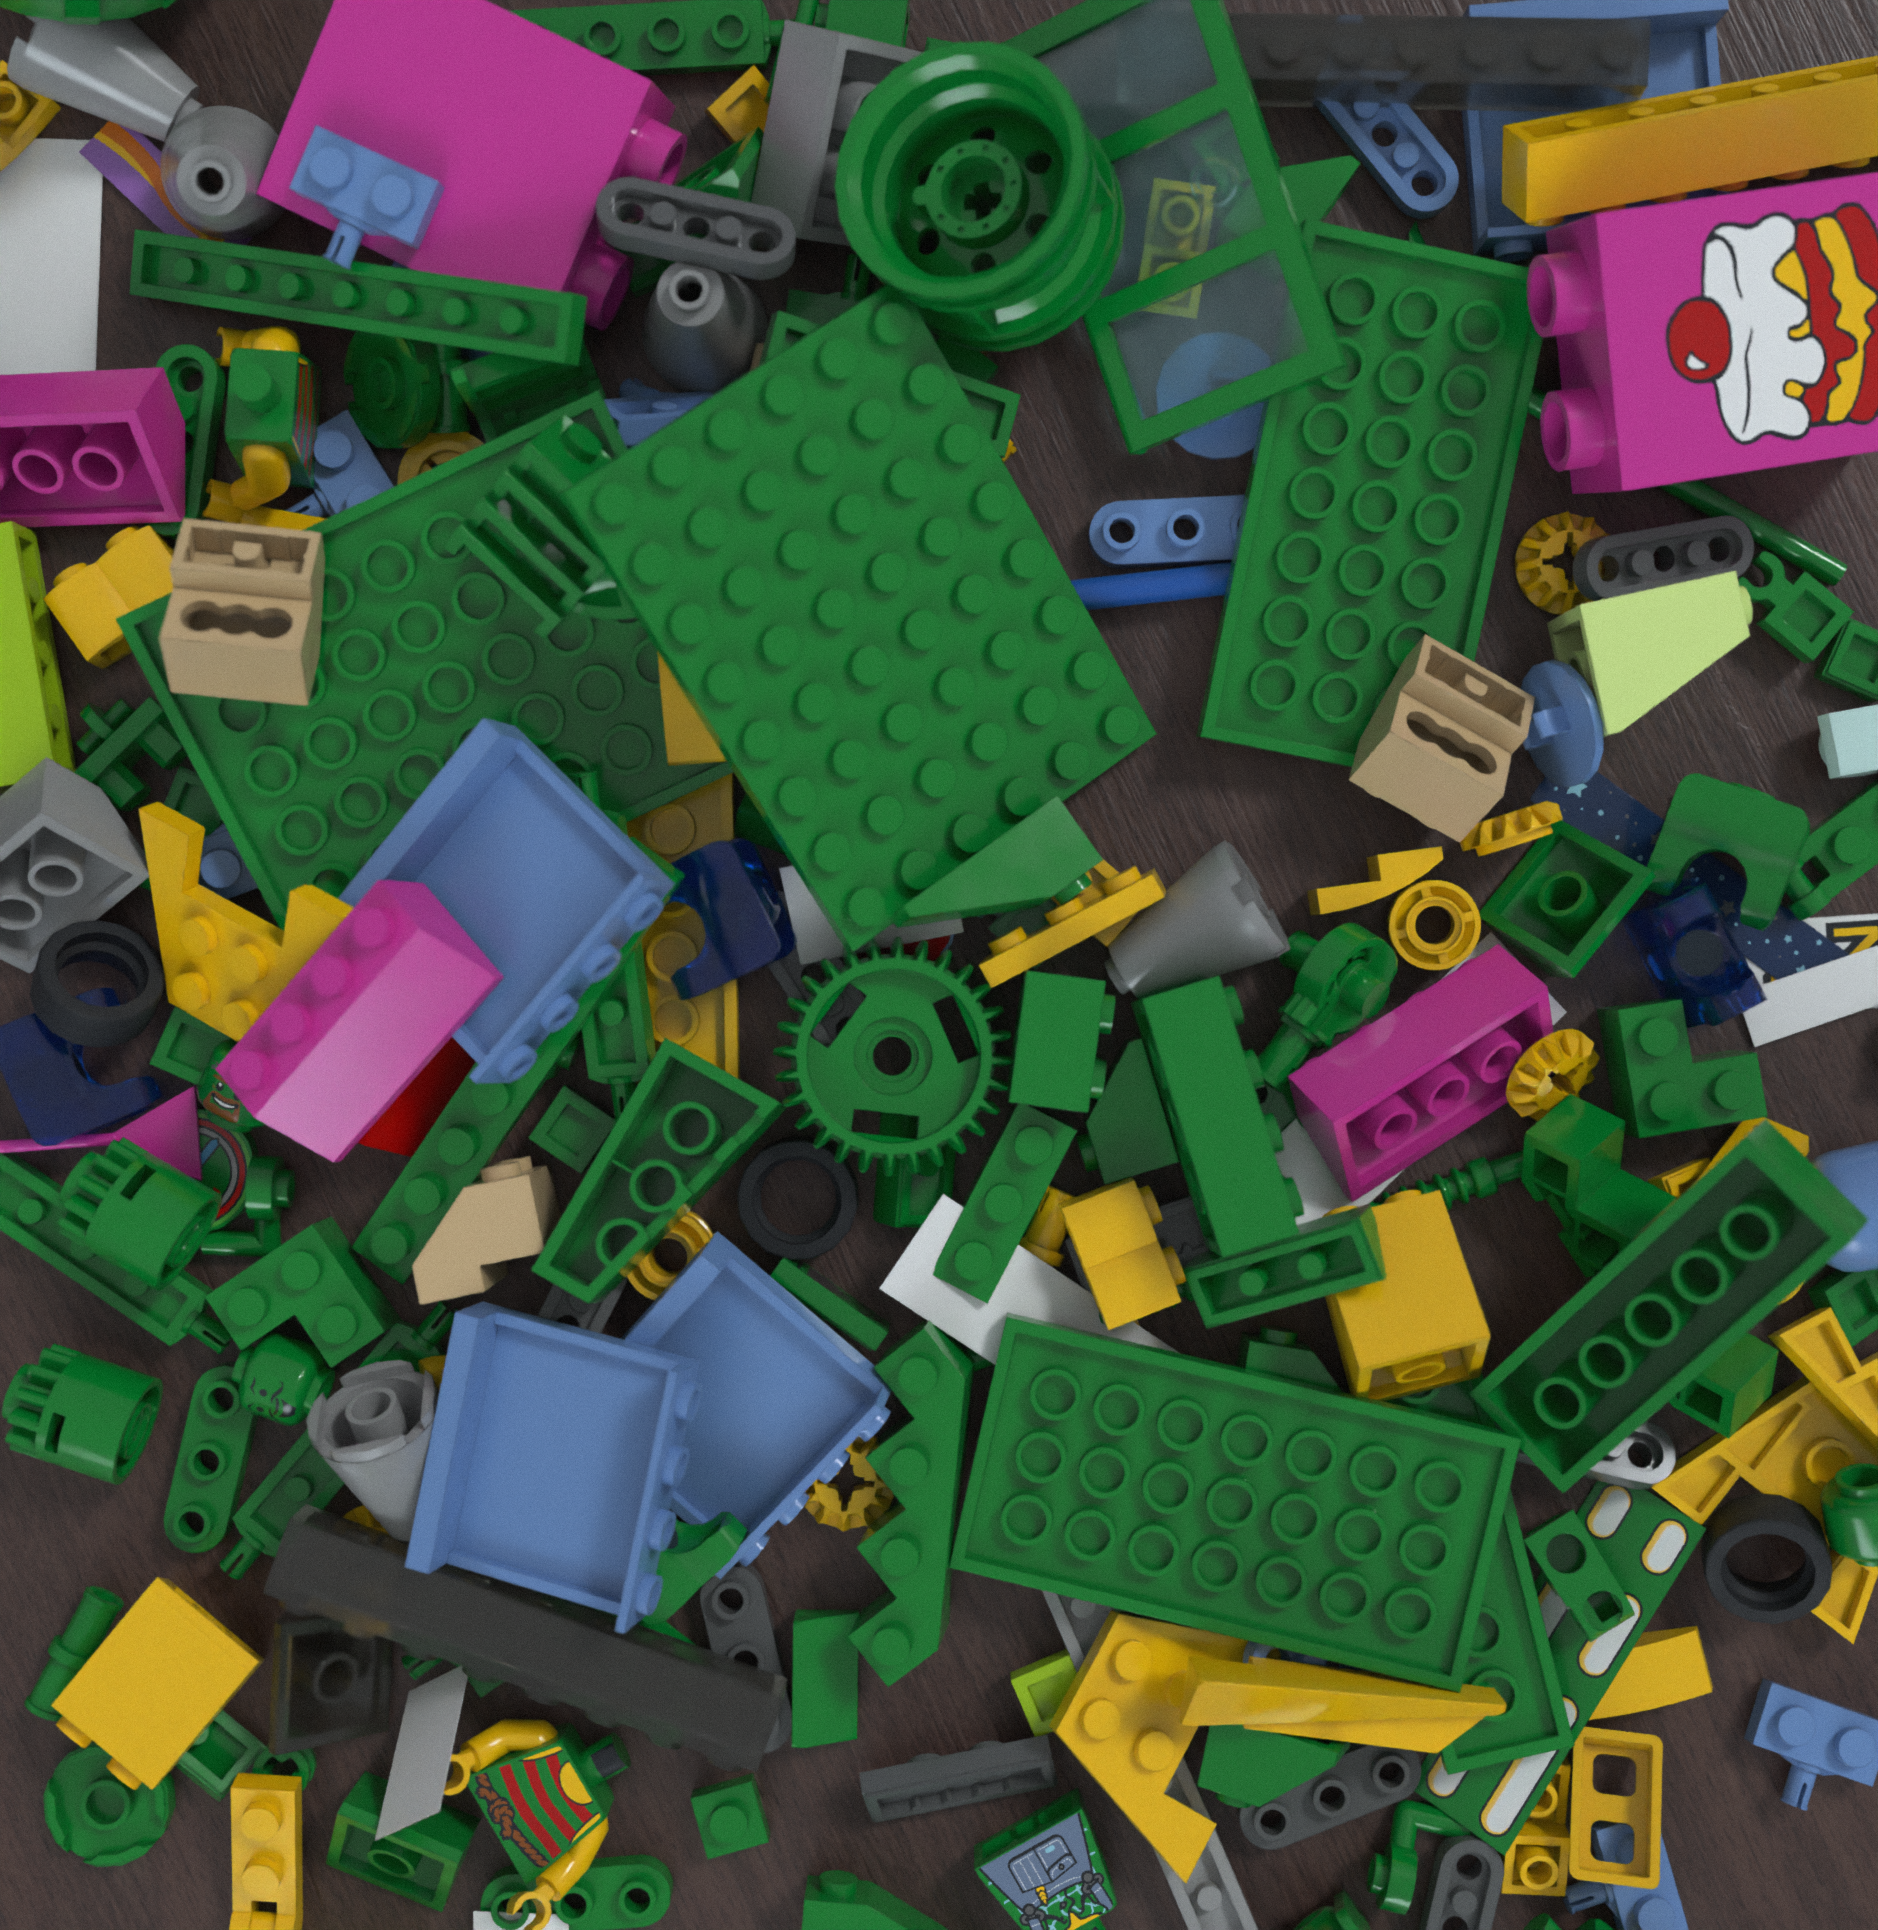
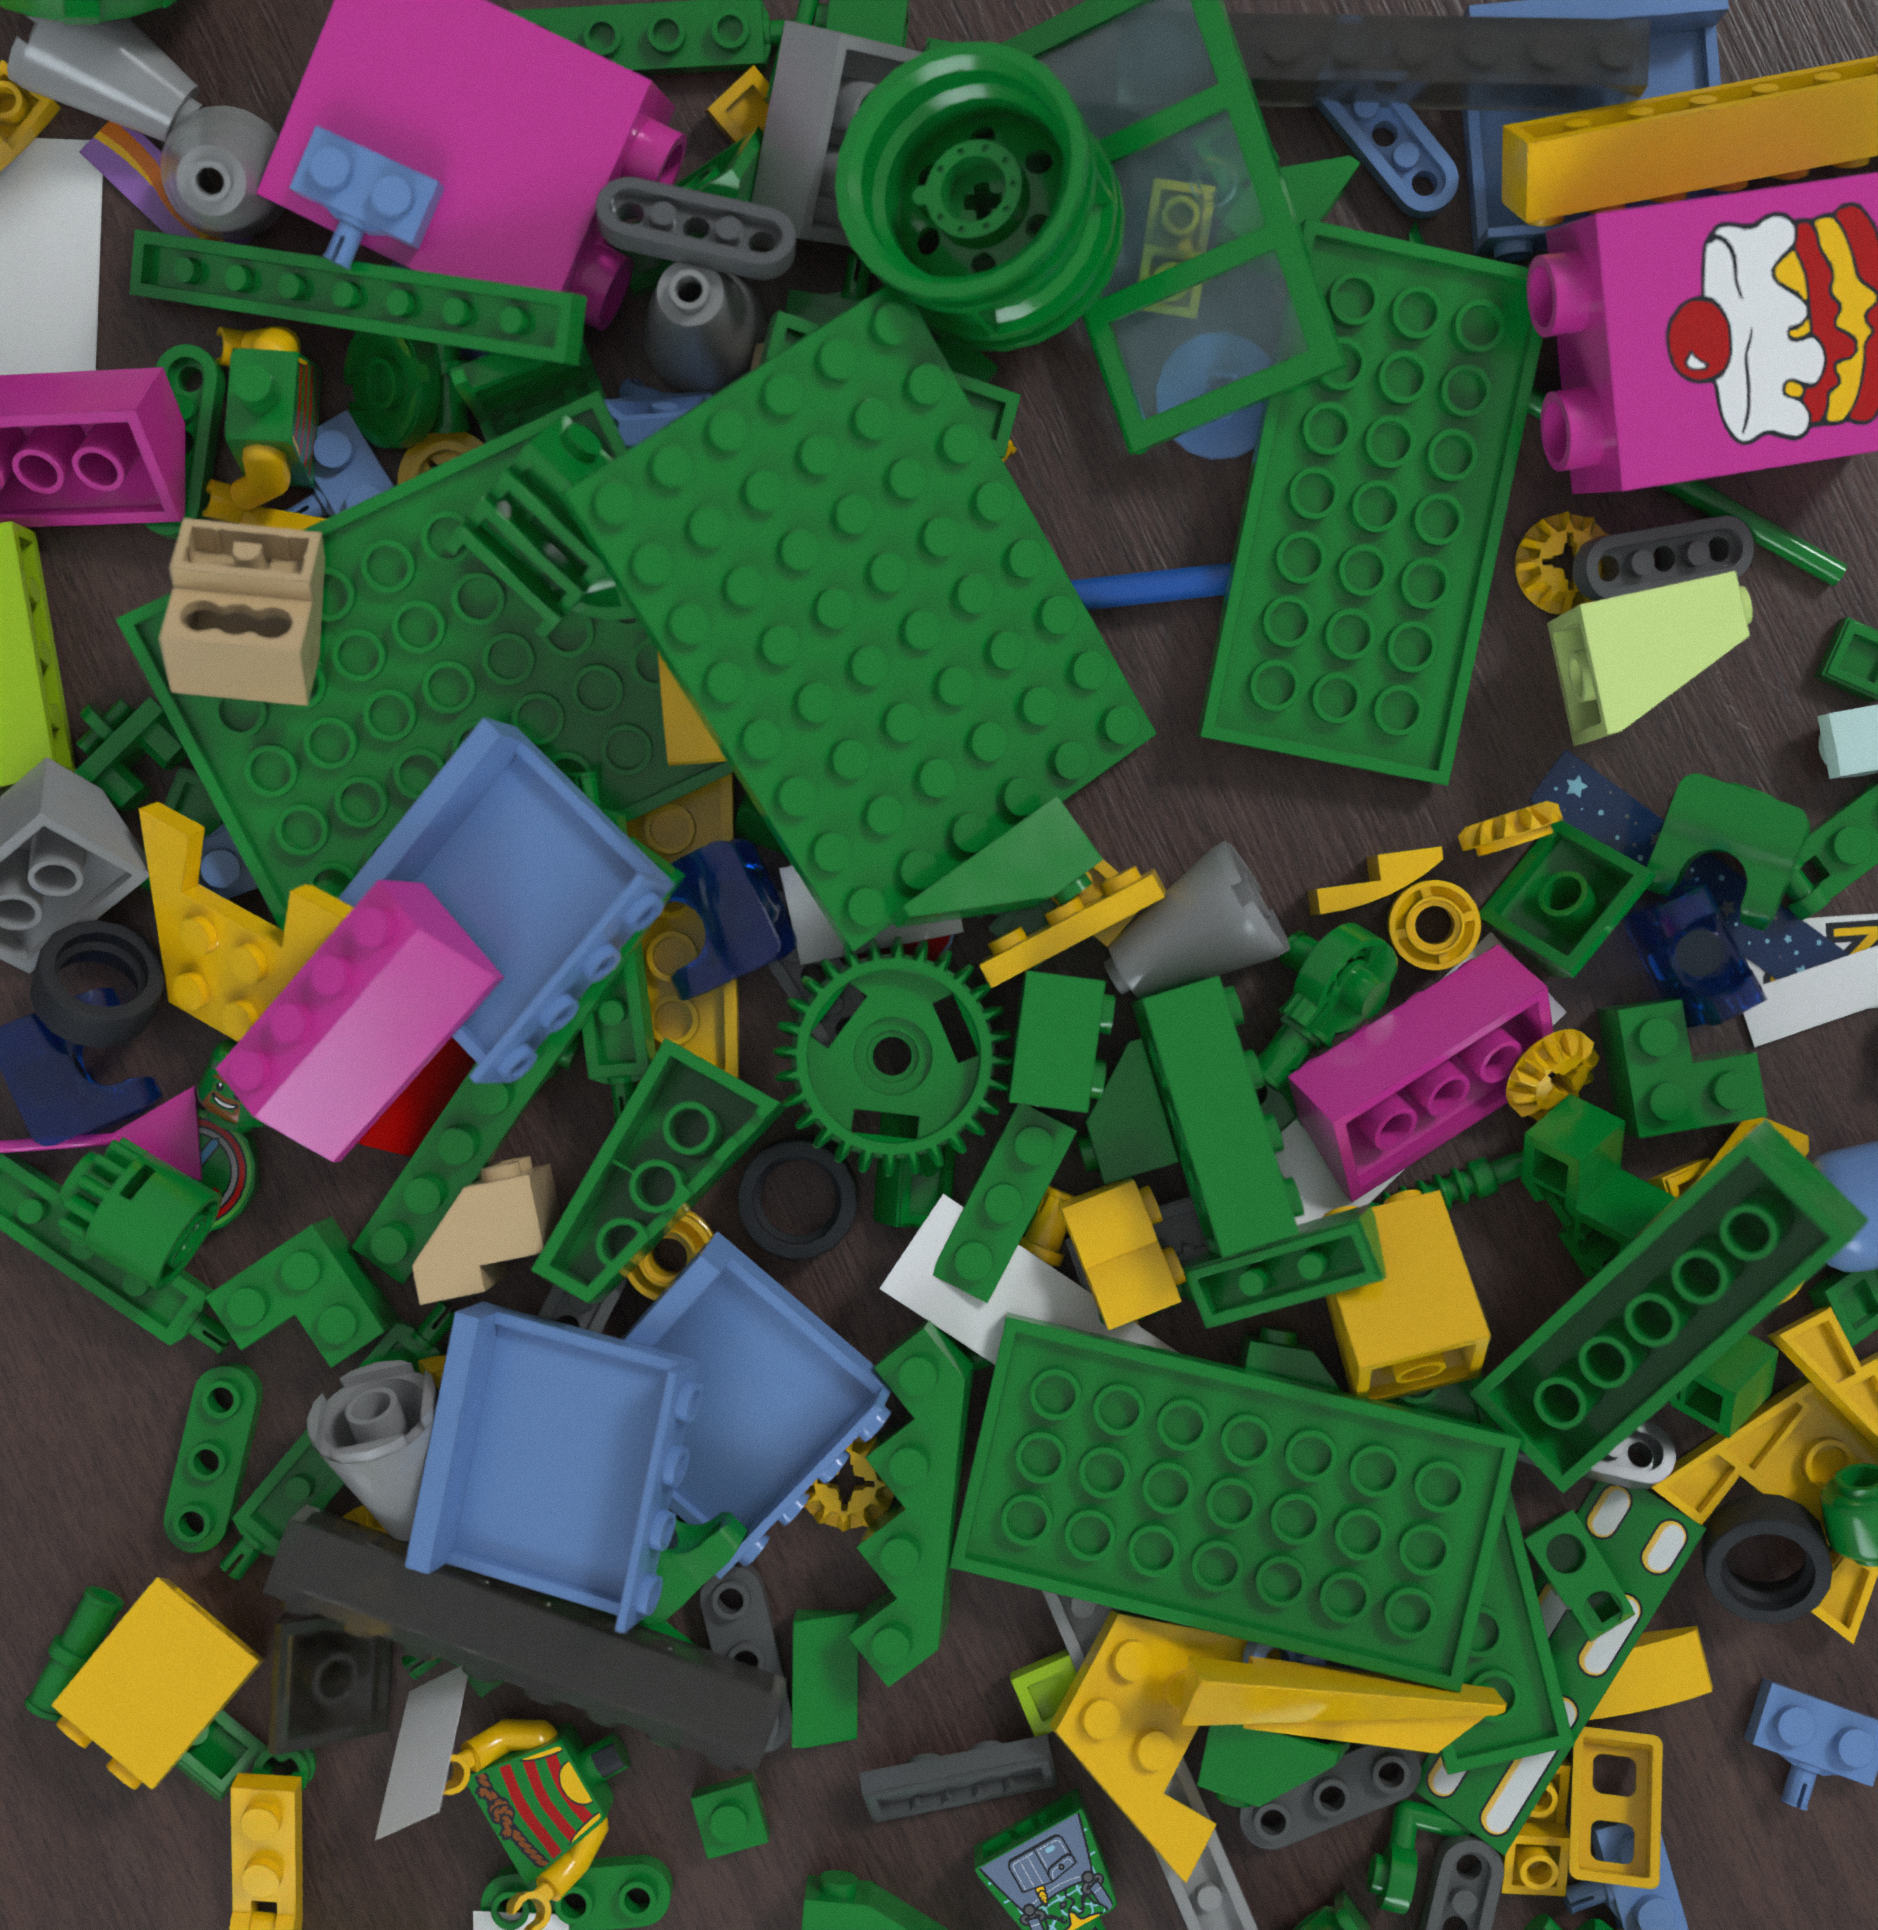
green gear [2,1343,163,1485] -> none
yellow brick [43,525,174,669] -> none
green tile [43,1741,176,1867] -> none
green plate [149,1006,232,1085] -> none
green plate [201,1155,296,1257] -> none
green head [232,1332,335,1426] -> none
green slope [326,1771,481,1912] -> none
green plate [528,1084,616,1174] -> none
green tile [770,1257,890,1351] -> none
medium blue plate [1088,495,1245,569] -> none
tan piece [1349,634,1535,843] -> none
medium blue piece [1521,659,1604,788] -> none
green plate [1738,551,1854,664] -> none

